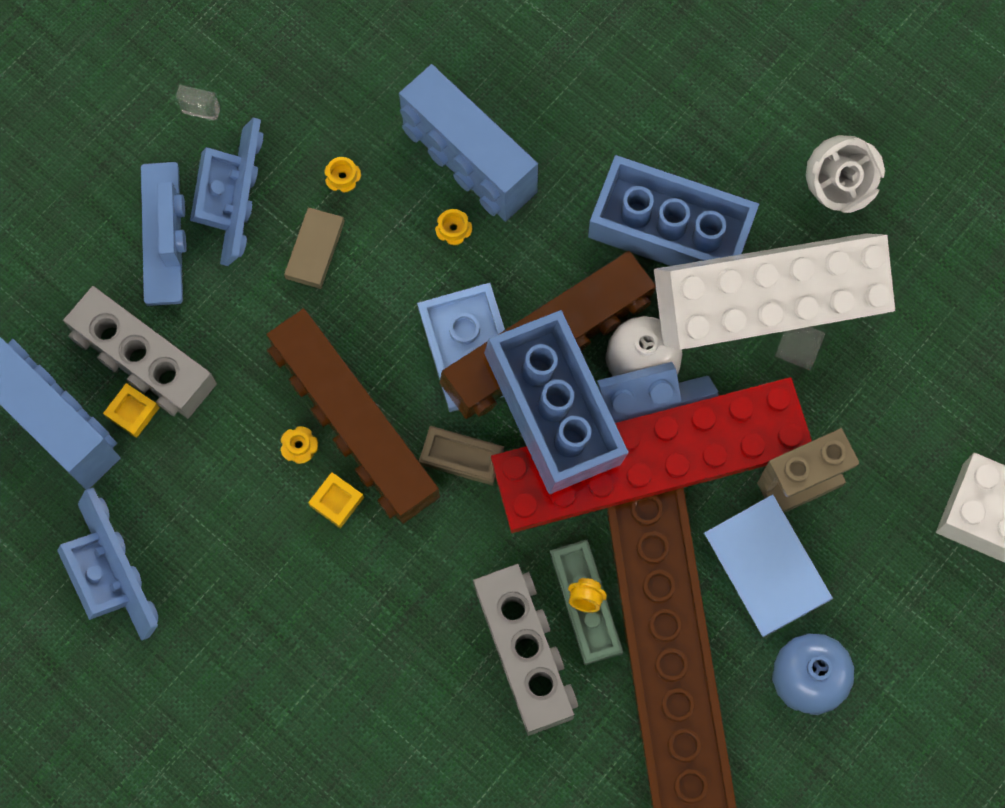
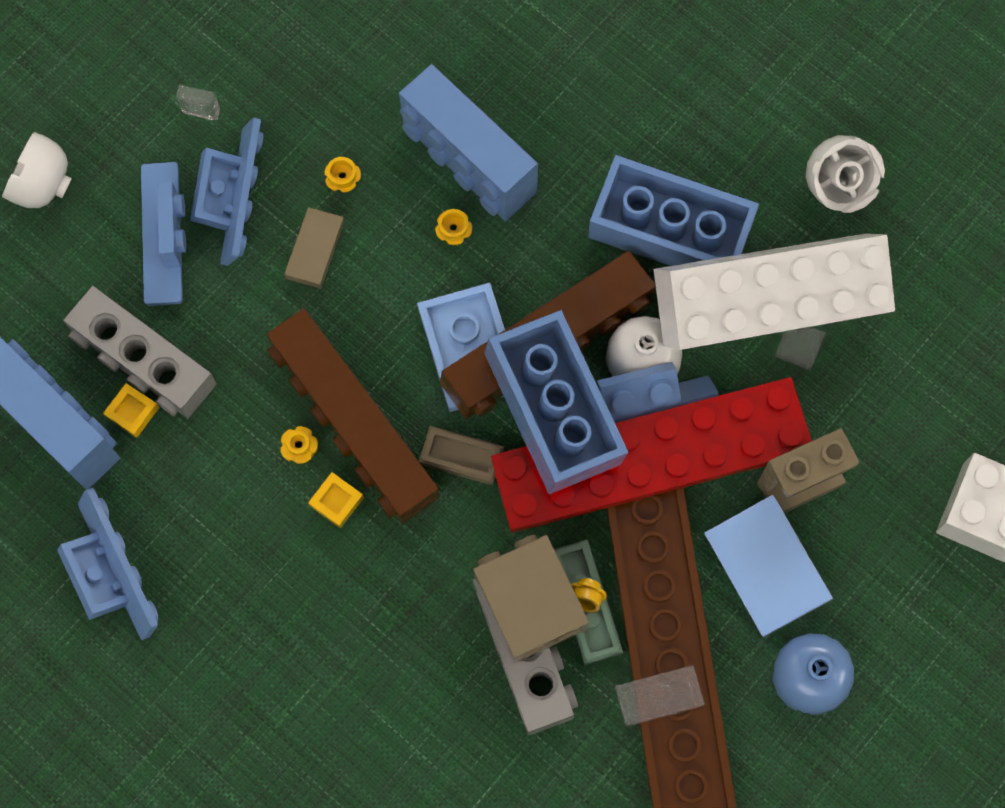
none -> white cylinder [2,132,72,208]
none -> dark tan panel [473,535,589,663]
none -> clear plate [615,665,705,727]

